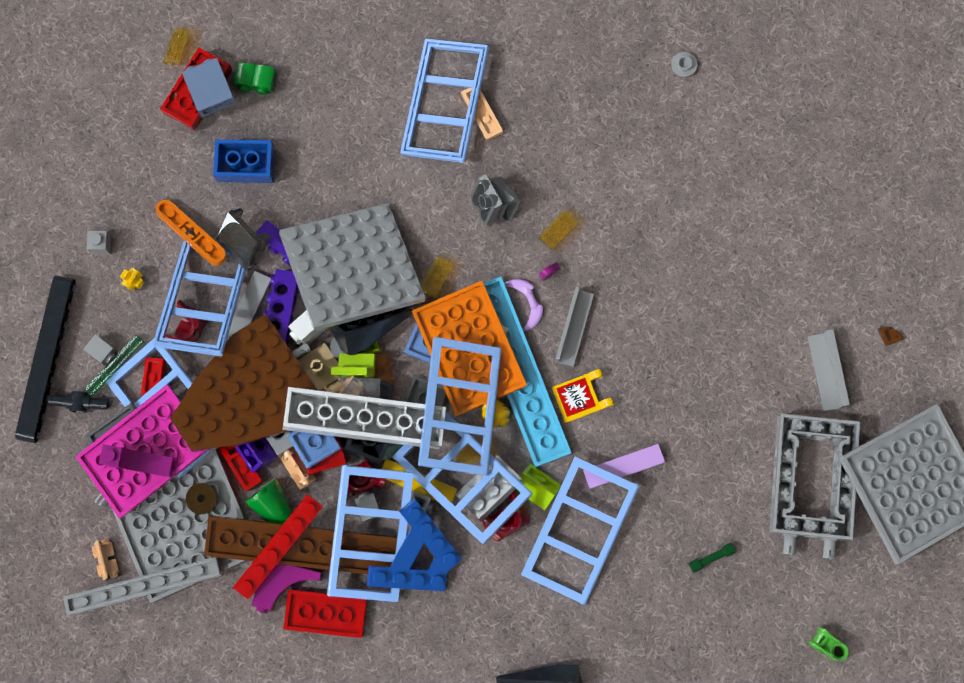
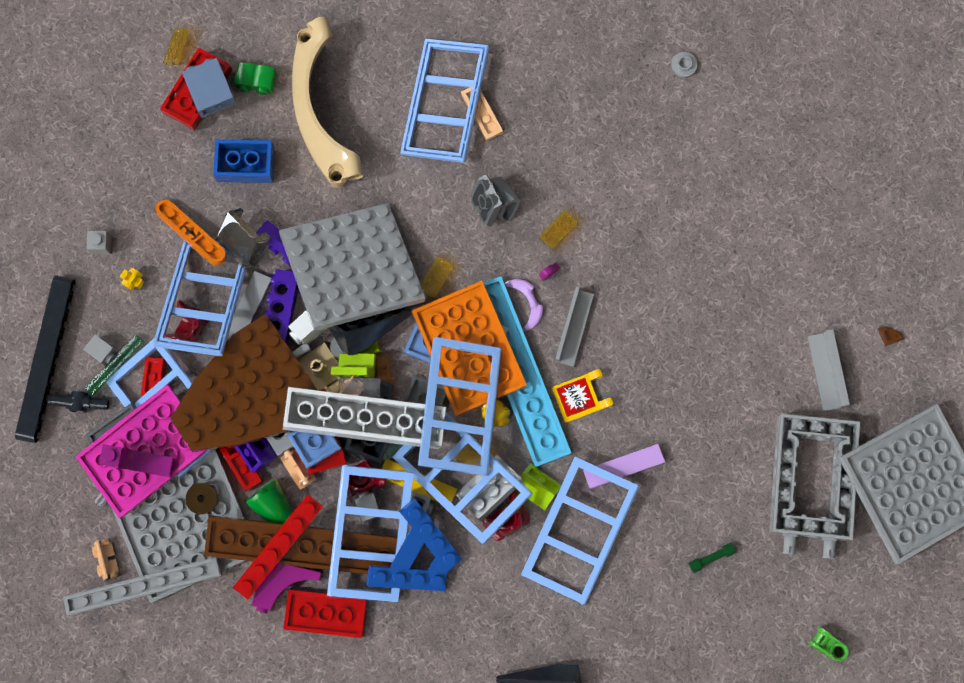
none -> tan panel [292,17,364,188]

